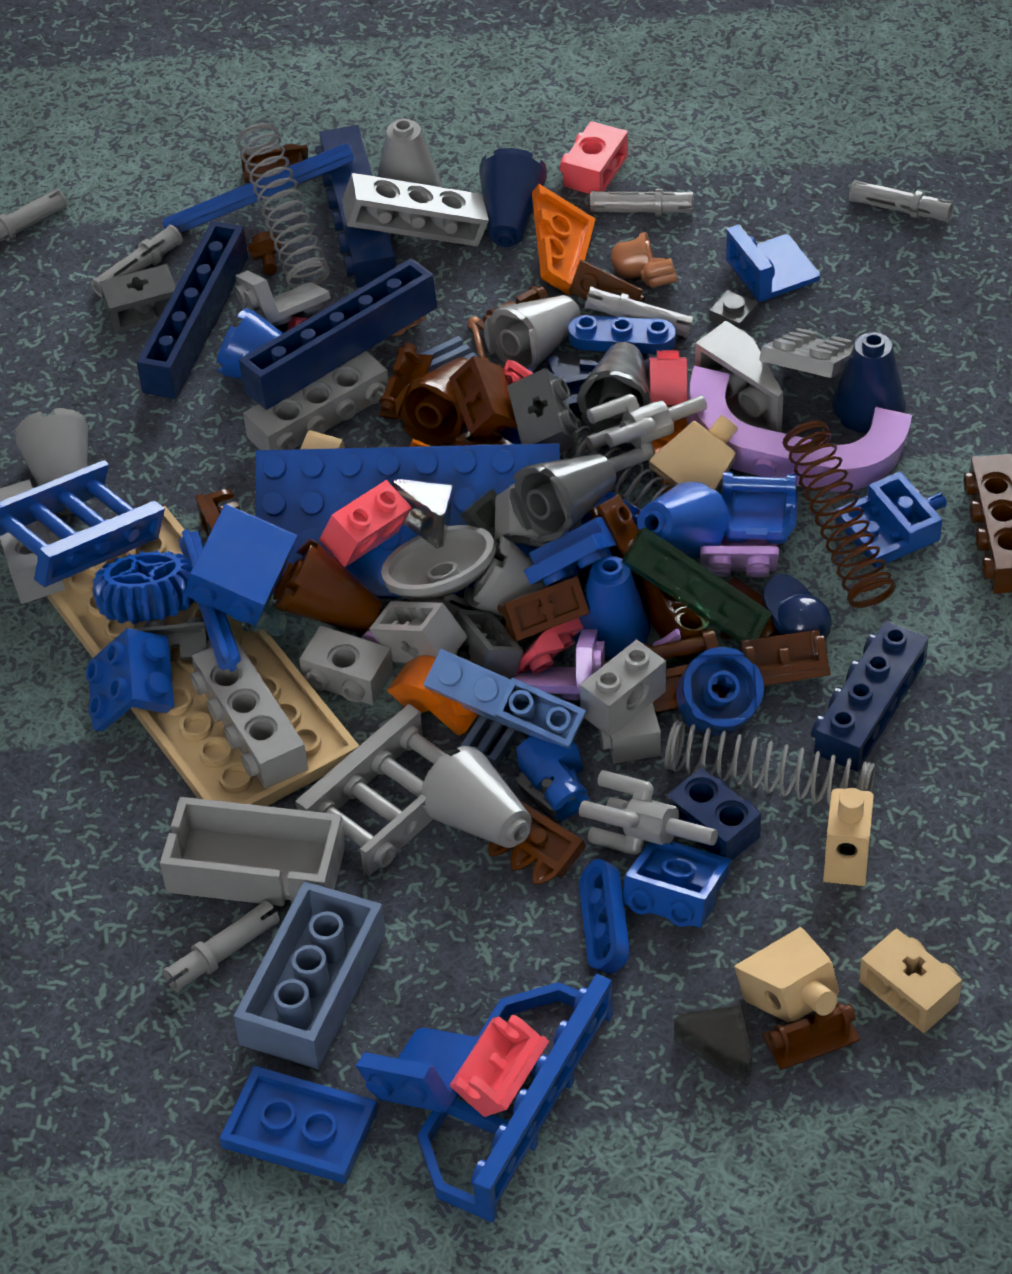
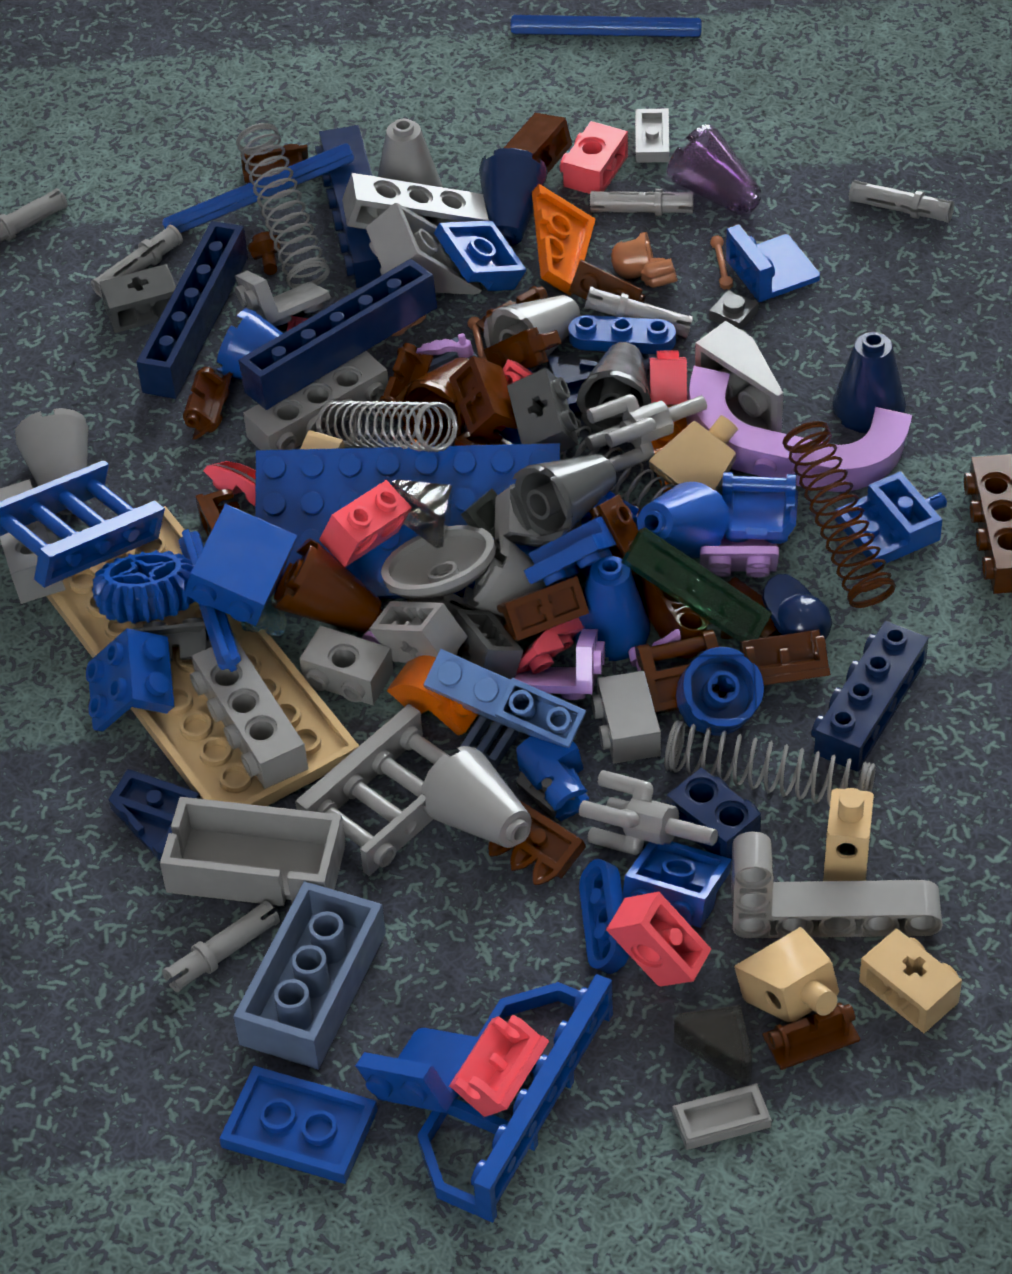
light grey brick [580,639,666,737] -> none
light grey plate [759,328,853,378] -> none
none -> dark blue wing [108,769,200,861]
none -> reddish brown hinge [183,367,232,440]
none -> coral slope [203,461,256,506]
none -> light grey piece [316,400,458,452]
none -> light grey slope [365,202,482,295]
none -> lavender piece [416,333,473,358]
none -> blue plate [434,221,527,291]
none -> reddish brown hinge [484,327,562,370]
none -> reddish brown hinge [504,113,572,174]
none -> blue axle [511,15,702,37]
none -> coral brick [606,891,712,987]
none -> plate [635,108,669,163]
none -> clear purple cone [666,124,761,215]
none -> light grey tile [672,1083,772,1150]
none -> nougat hinge [710,235,733,289]
none -> light grey beam [731,832,943,938]

